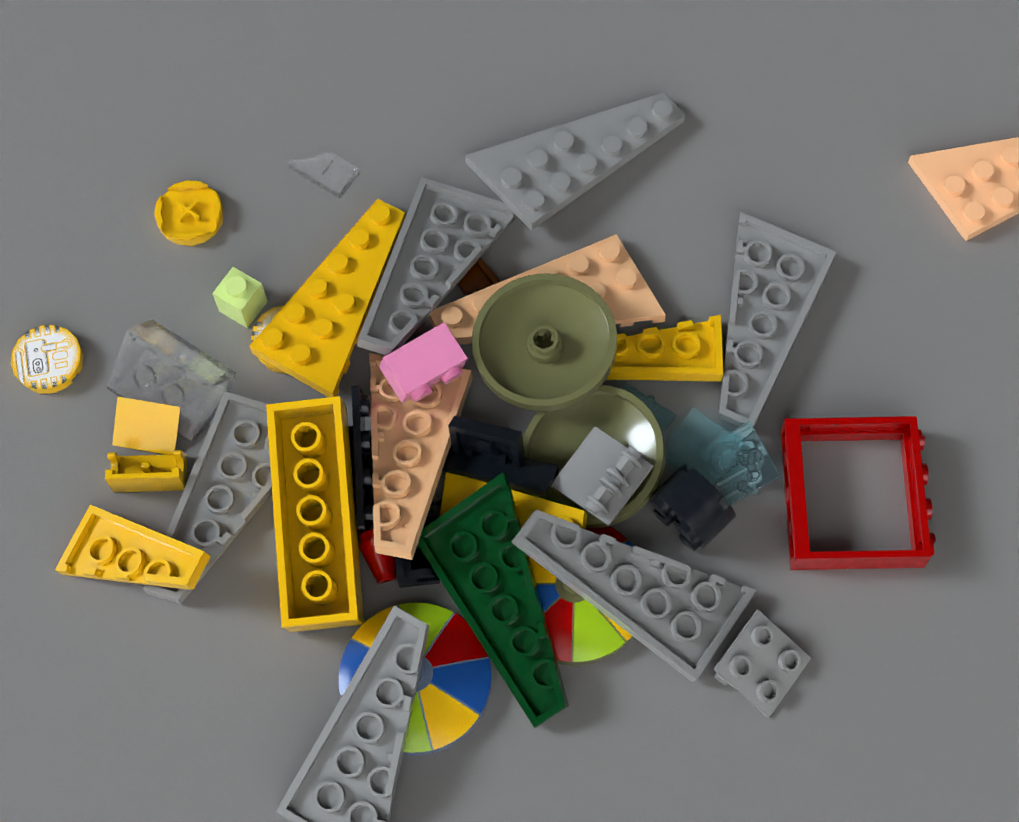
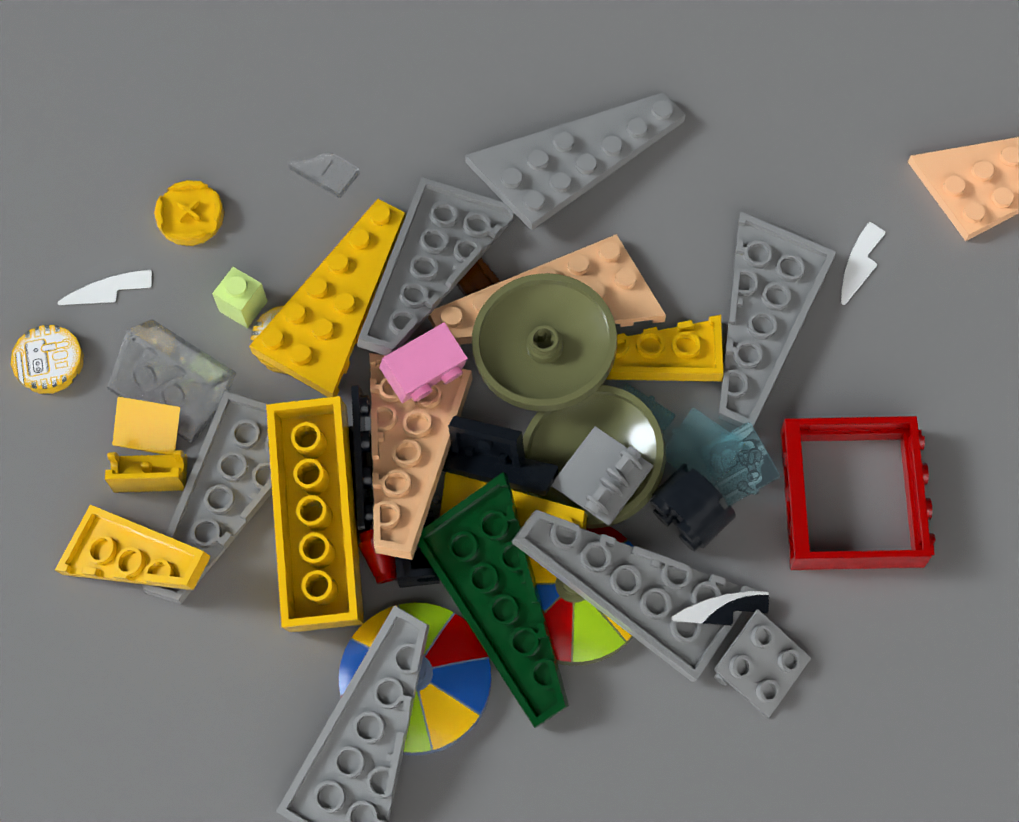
none -> white sticker [57,270,152,305]
none -> sticker [672,591,769,626]
none -> white sticker [841,222,885,305]

